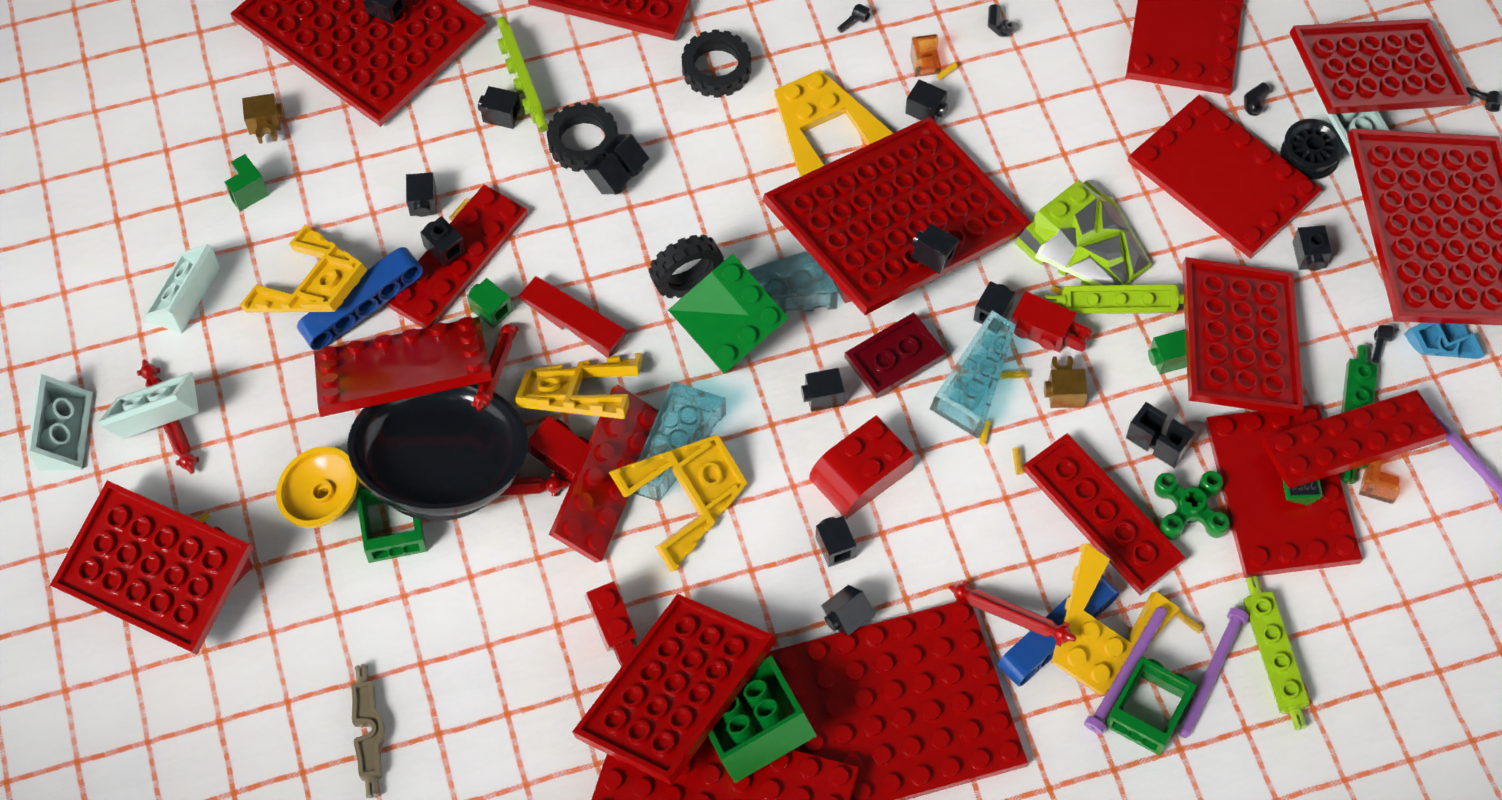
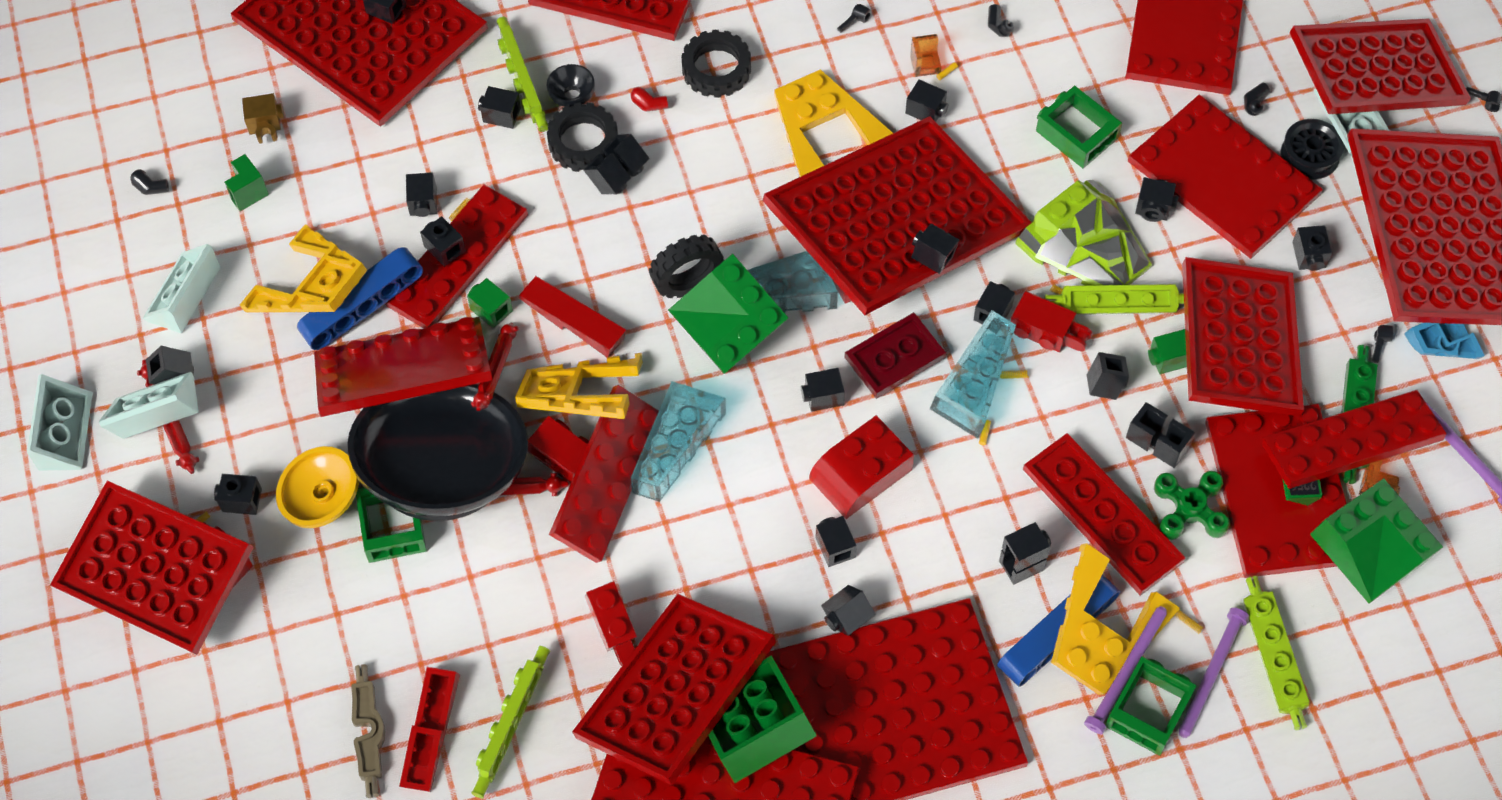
yellow wing [609,434,748,572] -> none
red wheel [949,580,1077,647] -> none
yellow leg [1012,447,1024,475] -> none
pearl gold brick [1044,356,1088,408] -> none
none -> black arm [130,169,169,195]
none -> black brick [146,345,194,384]
none -> black brick [214,474,262,515]
none -> red slope [399,667,460,792]
none -> lime plate [471,646,550,799]
none -> black piece [546,64,595,107]
none -> red arm [631,87,668,112]
none -> black piece [999,522,1051,585]
none -> green window [1036,85,1122,169]
none -> black brick [1086,352,1129,400]
none -> black brick [1135,177,1179,222]
none -> green slope [1310,478,1443,604]

